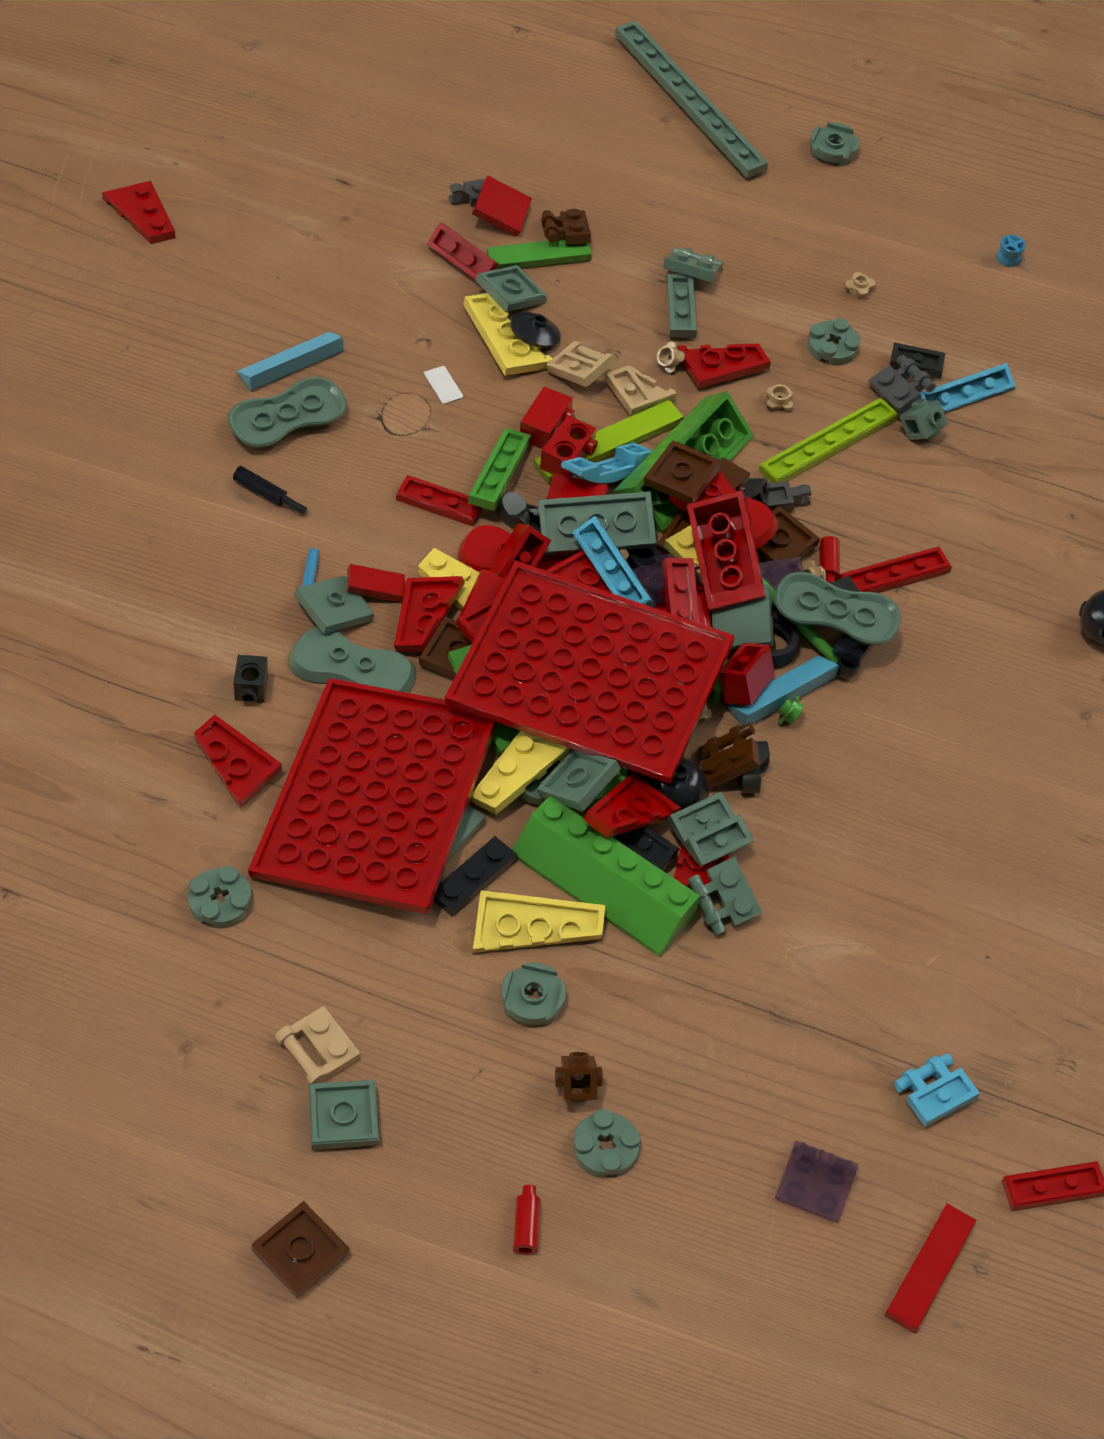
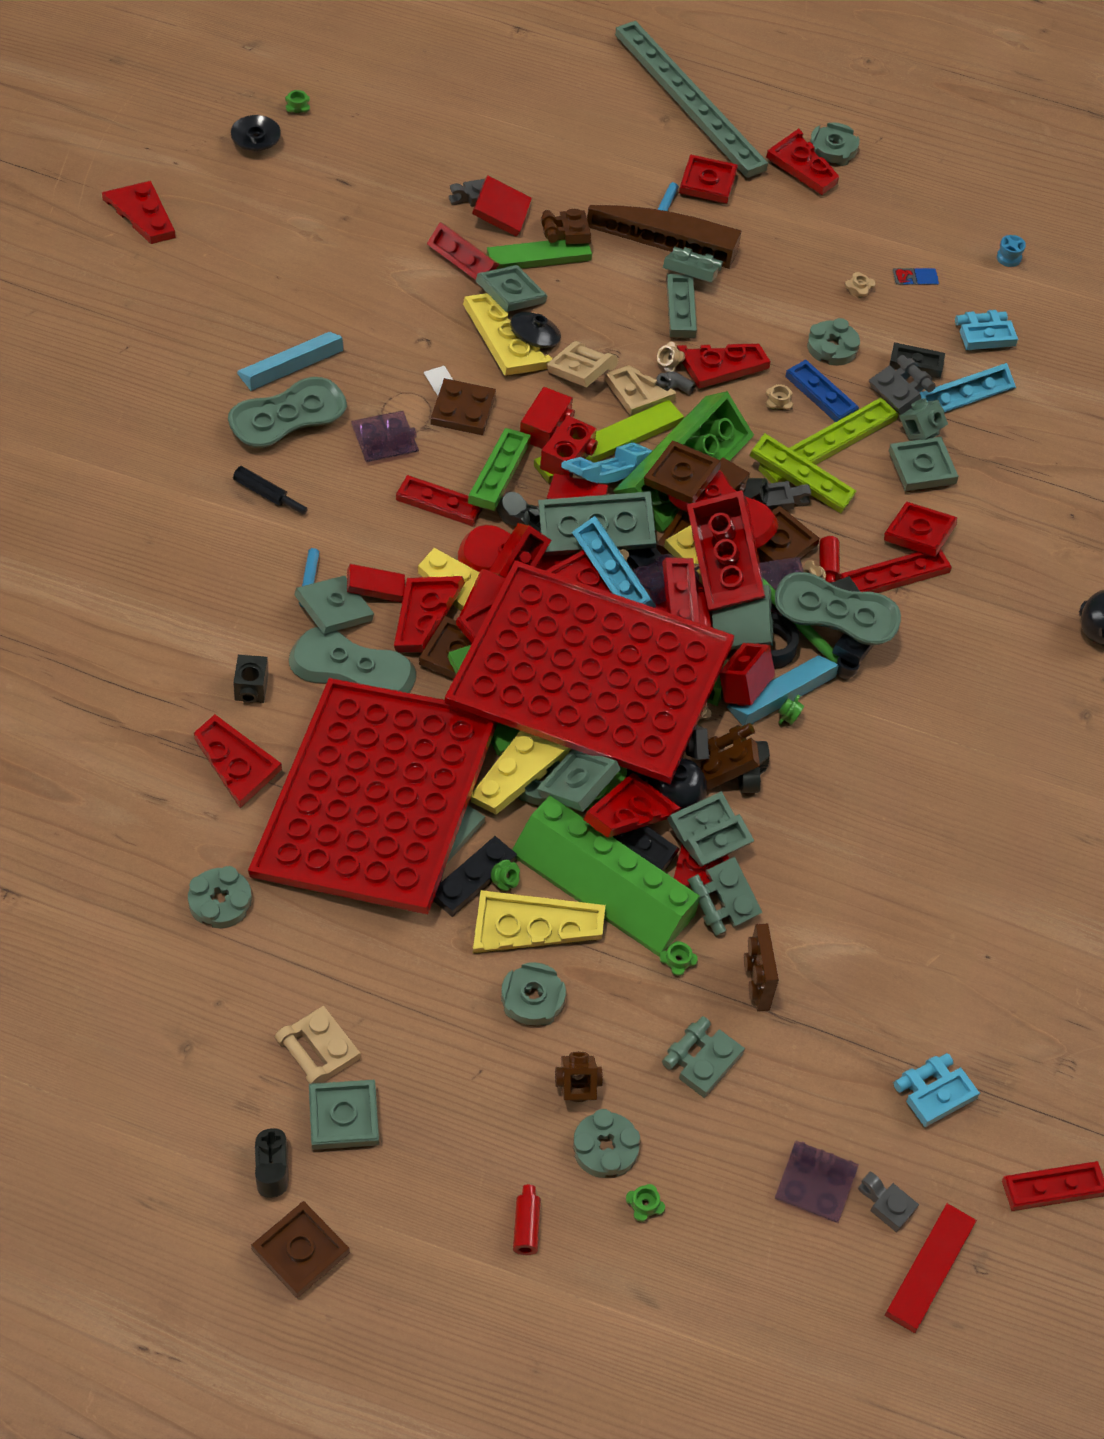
none -> black dish [231,115,281,151]
none -> pearl dark grey piece [255,1128,288,1198]
none -> bright green plate [285,90,310,113]
none -> clear purple hinge [351,411,419,462]
none -> reddish brown plate [431,378,496,436]
none -> bright green plate [491,860,520,891]
none -> reddish brown slope [587,205,742,269]
none -> bright green plate [626,1184,665,1222]
none -> dark grey arm [656,371,696,395]
none -> dark azure piece [657,182,679,211]
none -> bright green plate [660,941,698,976]
none -> sand green plate [662,1016,745,1098]
none -> red plate [679,154,738,204]
none -> dark grey plate [685,725,709,760]
none -> reddish brown plate [744,923,779,1012]
none -> lime tile [749,433,856,514]
none -> red wing [766,128,839,195]
none -> blue tile [785,360,859,422]
none -> dark grey plate [858,1171,919,1233]
none -> red plate [884,502,958,557]
none -> sand green plate [889,437,959,491]
none -> sticker [893,268,939,284]
none -> medium azure plate [955,310,1018,350]

